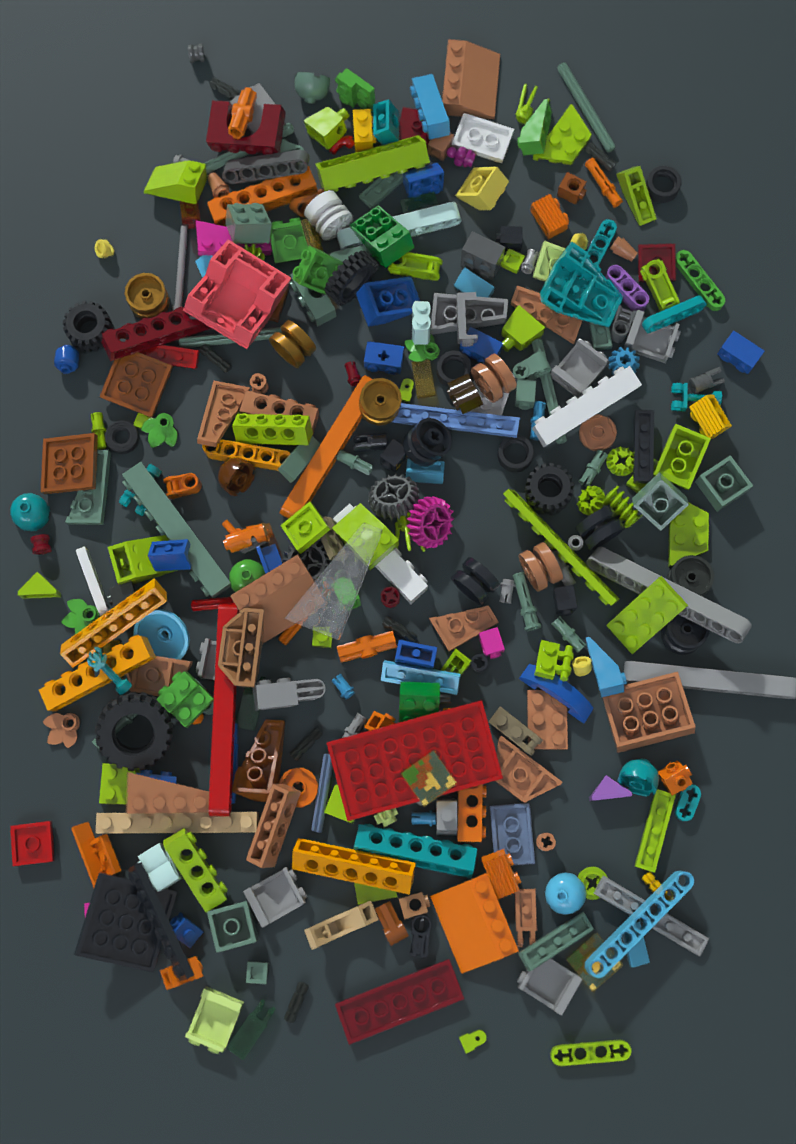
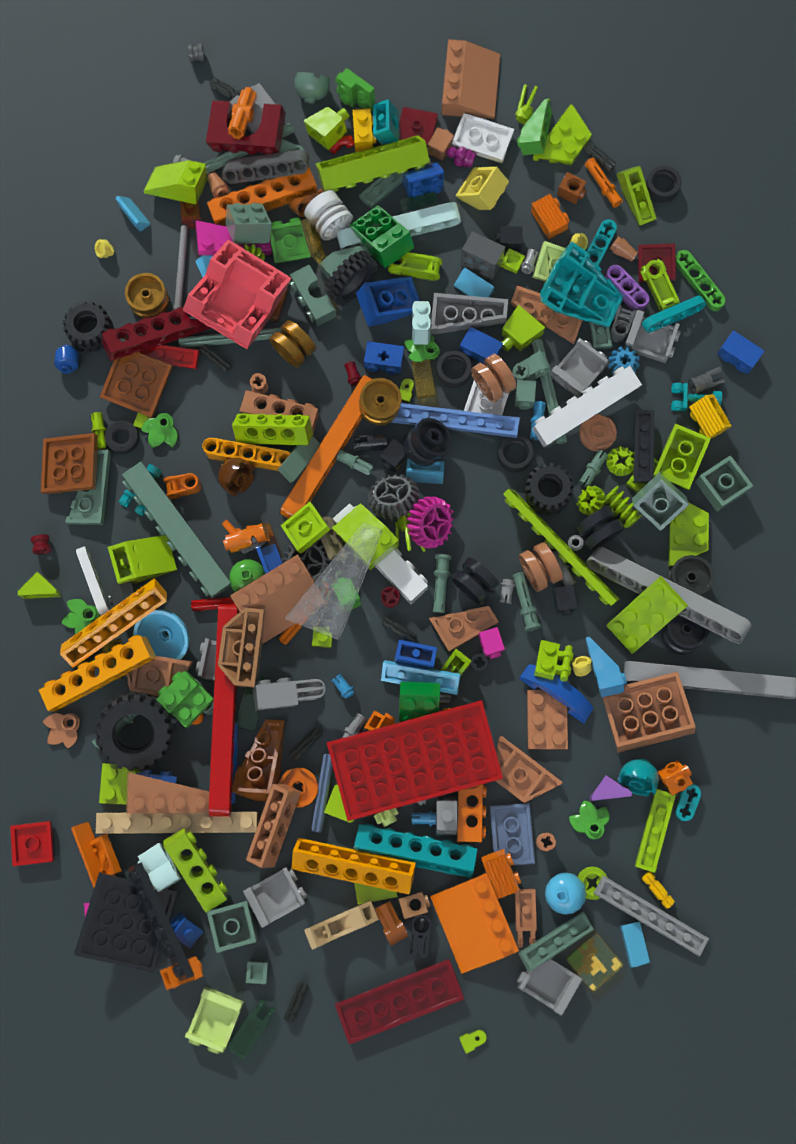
teal cylinder [10,493,50,531] -> none
teal bar [87,647,132,695] -> none
blue panel [148,539,192,571] -> none
nougat wing [197,381,250,447] -> none
bright green plate [293,245,343,295] -> none
orange piece [337,631,397,663] -> none
clear yellow tile [401,750,457,807] -> none
dark azure brick [410,74,450,140] -> none
dark brown brick [447,373,483,414] -> none
light grey panel [456,292,478,347] -> none
dark tan plate [488,706,543,756] -> none
lime beam [550,1040,631,1066] -> none
sand green pin [551,616,587,653] -> none
sand green axle [558,62,615,153] -> none
medium azure beam [585,871,694,978] -> none
none -> medium azure slope [116,196,150,232]
none -> sand green pin [433,554,452,613]
none -> bright green plate [569,801,609,839]

